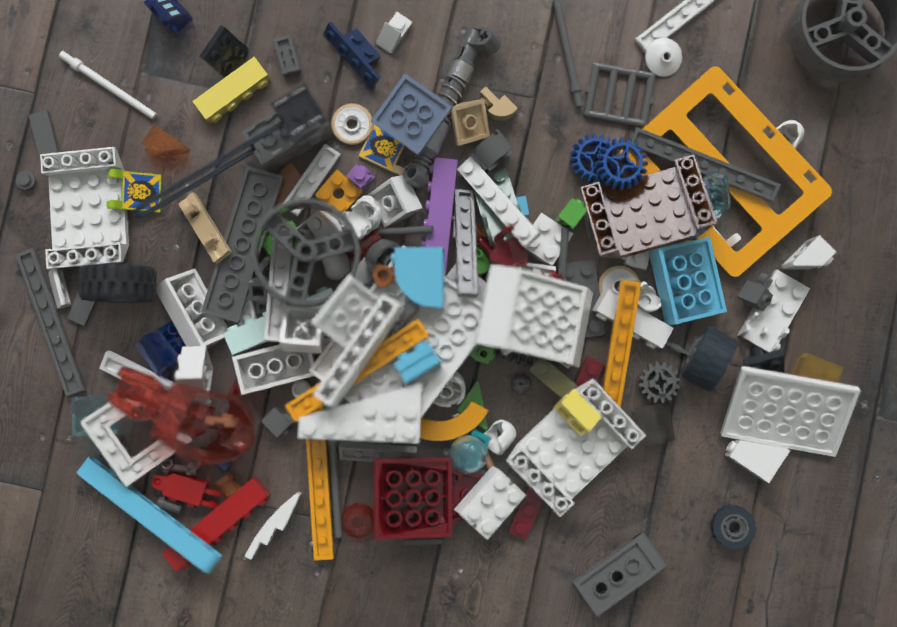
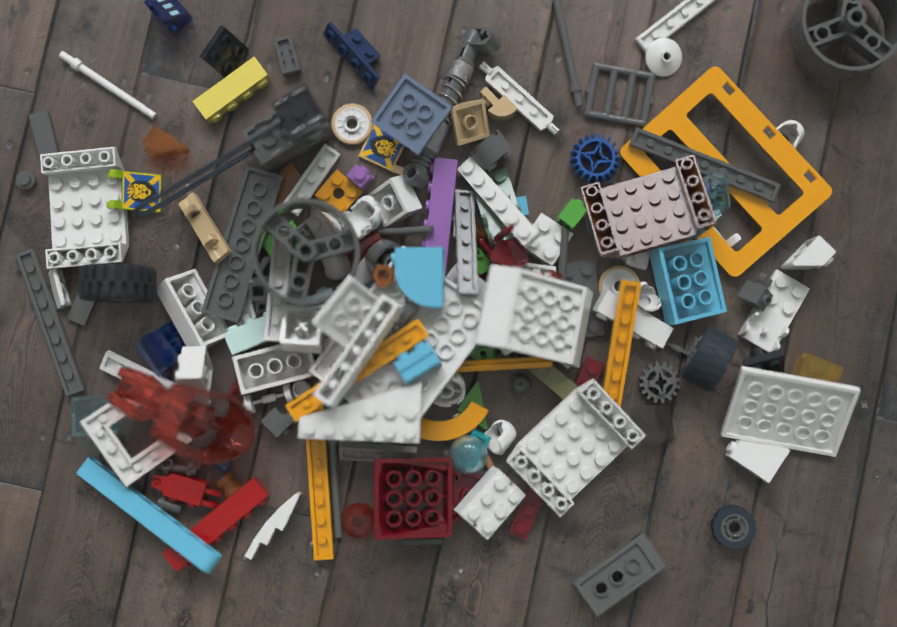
nougat plate [205,413,240,428] -> none
white slope [376,12,412,54] -> none
light yellow hinge [553,388,602,436] -> none
blue gear [595,137,648,190] -> none
none -> white wheel [244,383,294,414]
none -> light orange axle [456,356,553,372]
none -> white plate [479,62,560,136]

